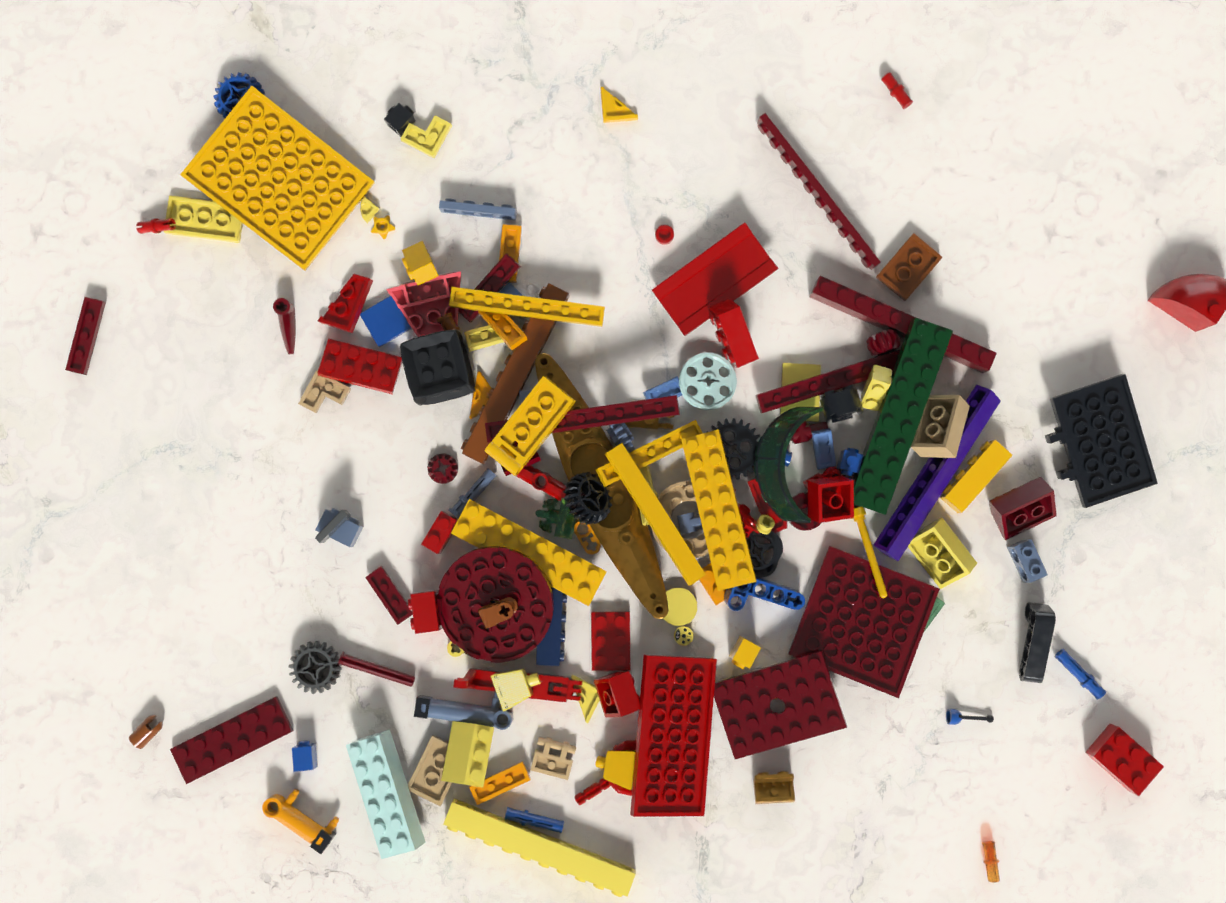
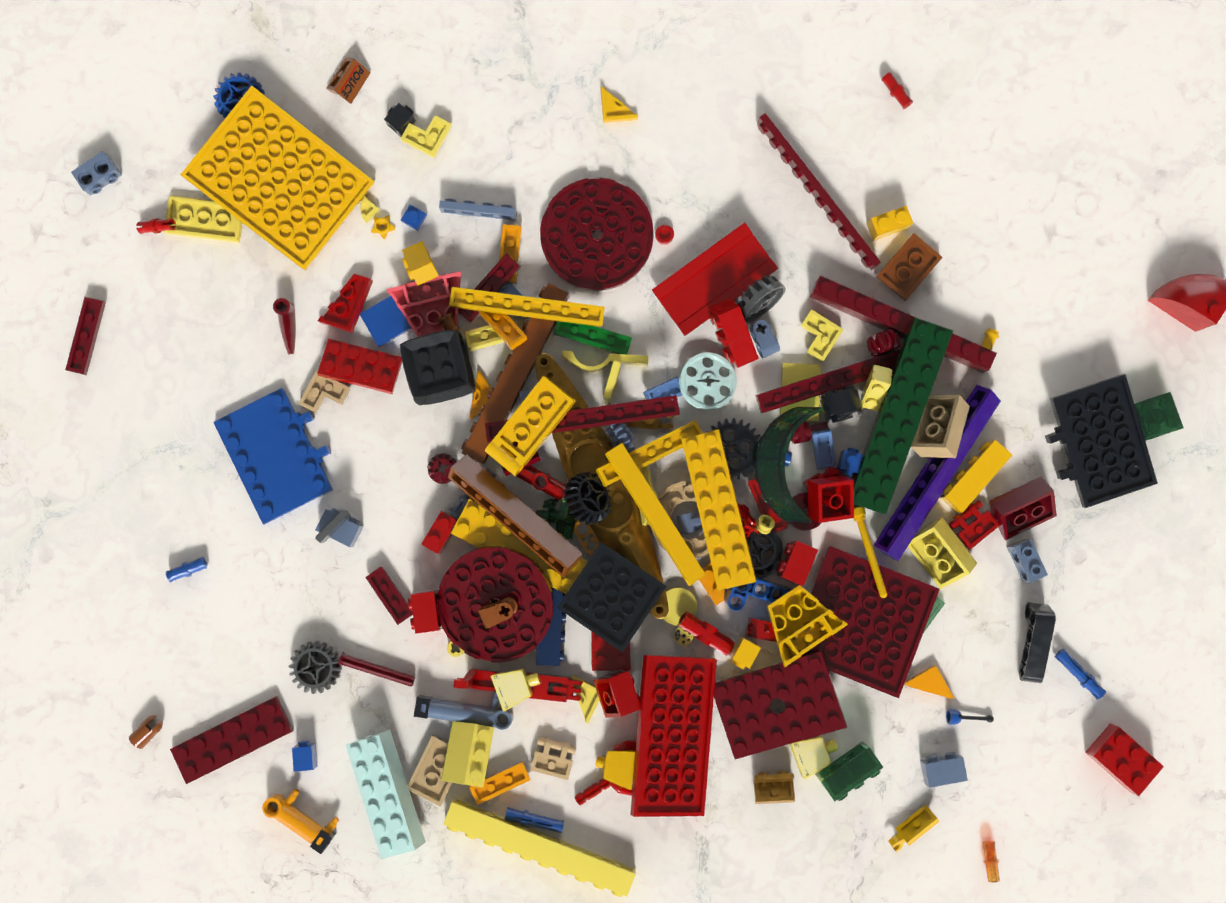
none -> sand blue brick [71,151,122,196]
none -> blue pin [166,557,208,583]
none -> blue hinge [213,388,333,525]
none -> dark orange panel [326,57,371,104]
none -> blue plate [400,204,427,231]
none -> dark orange brick [448,454,583,578]
none -> dark red plate [540,178,654,291]
none -> green plate [554,321,632,355]
none -> black plate [557,542,667,652]
none -> light yellow piece [562,351,649,373]
none -> light yellow tile [603,361,621,404]
none -> red piece [677,611,735,656]
none -> dark grey gear [736,275,786,322]
none -> red hinge [745,617,777,642]
none -> sand blue piece [750,320,780,359]
none -> yellow wedge [767,585,848,667]
none -> red brick [776,541,818,586]
none -> light yellow torso [790,736,838,779]
none -> light yellow plate [800,309,844,362]
none -> clear green brick [815,742,883,802]
none -> yellow brick [867,206,913,241]
none -> yellow plate [888,804,940,852]
none -> light orange tile [904,665,954,699]
none -> sand blue brick [920,752,968,788]
none -> red plate [948,500,1000,549]
none -> yellow pin [981,328,999,350]
none -> clear green brick [1134,392,1184,441]

